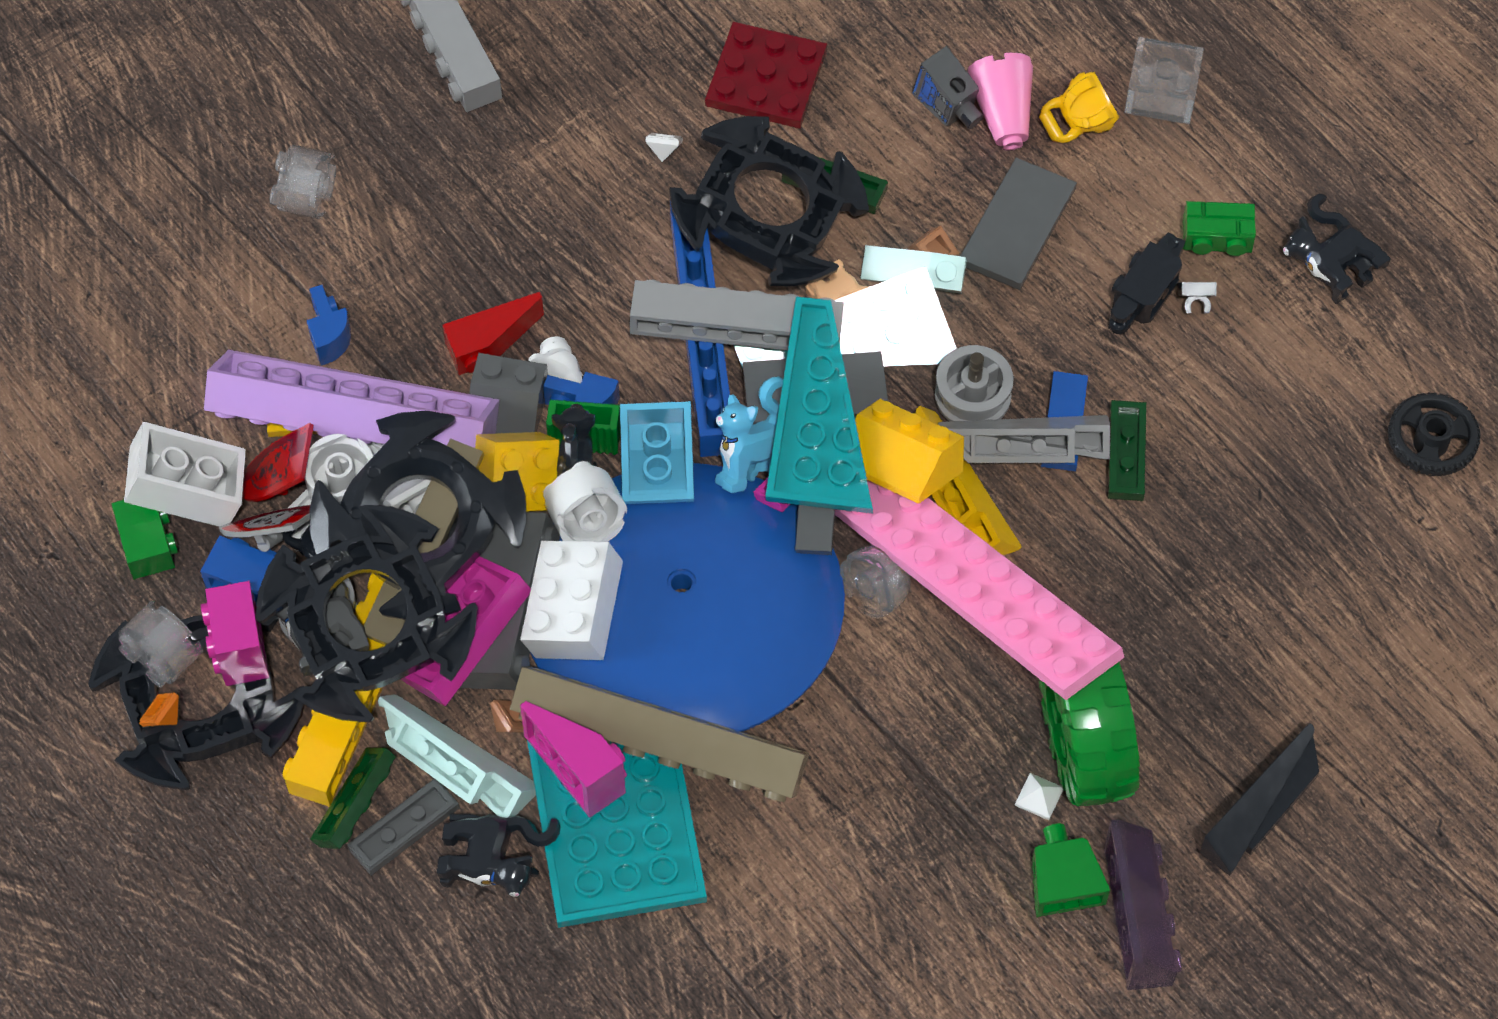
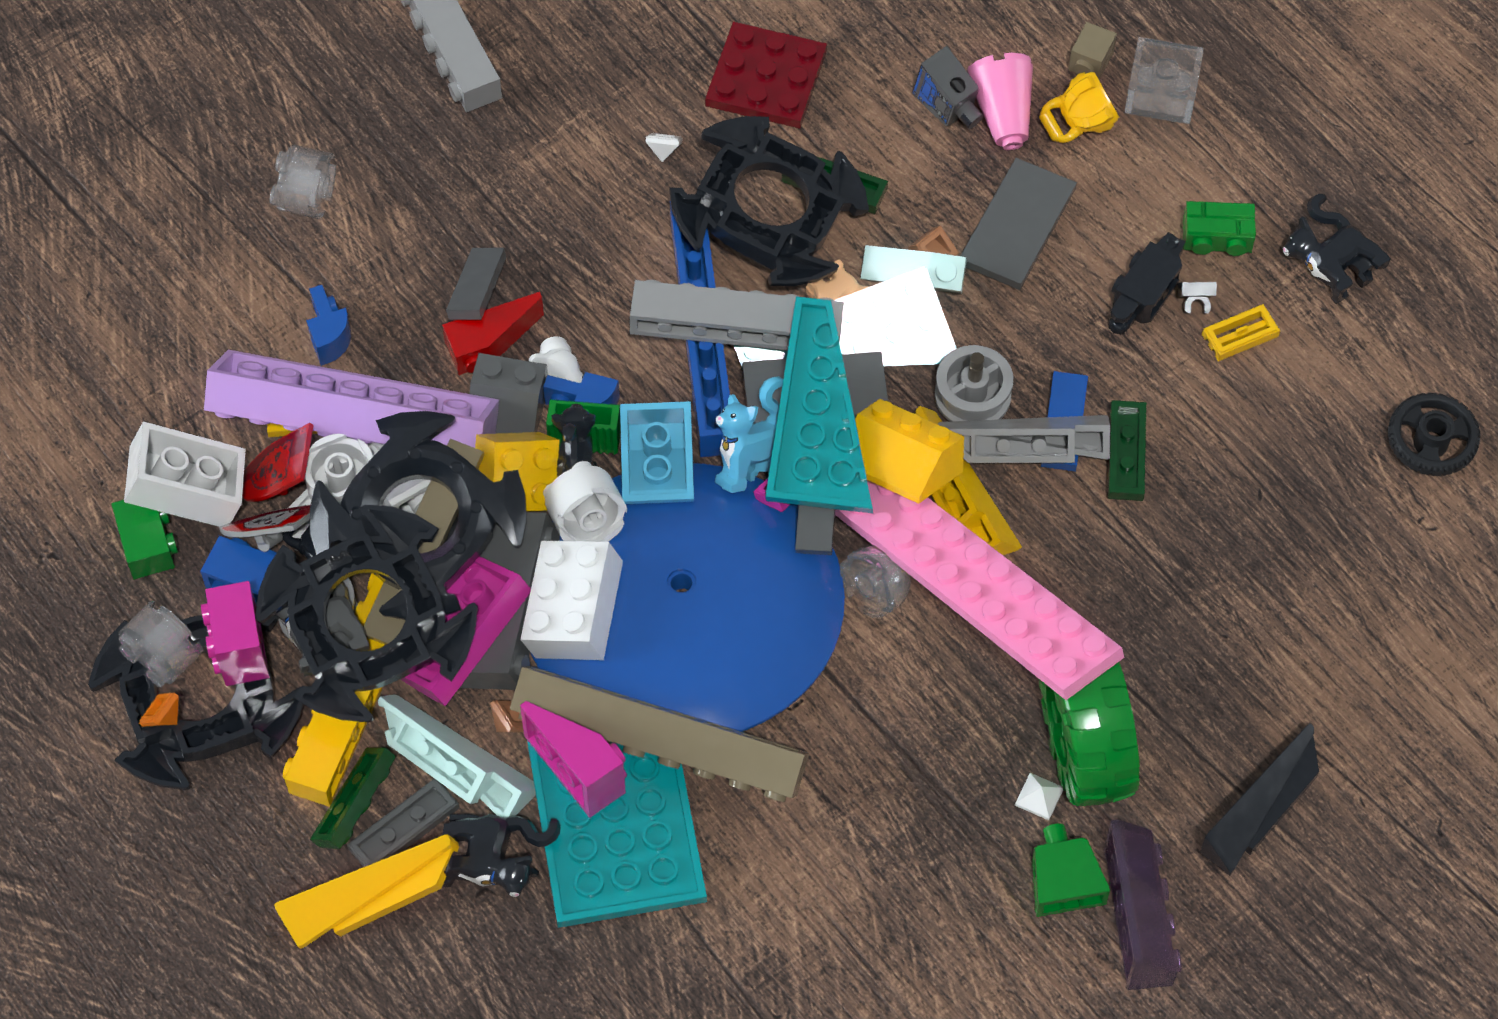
none -> yellow wedge [274,834,460,949]
none -> dark grey tile [446,248,506,320]
none -> dark tan brick [1068,22,1117,80]
none -> yellow tile [1202,304,1280,361]

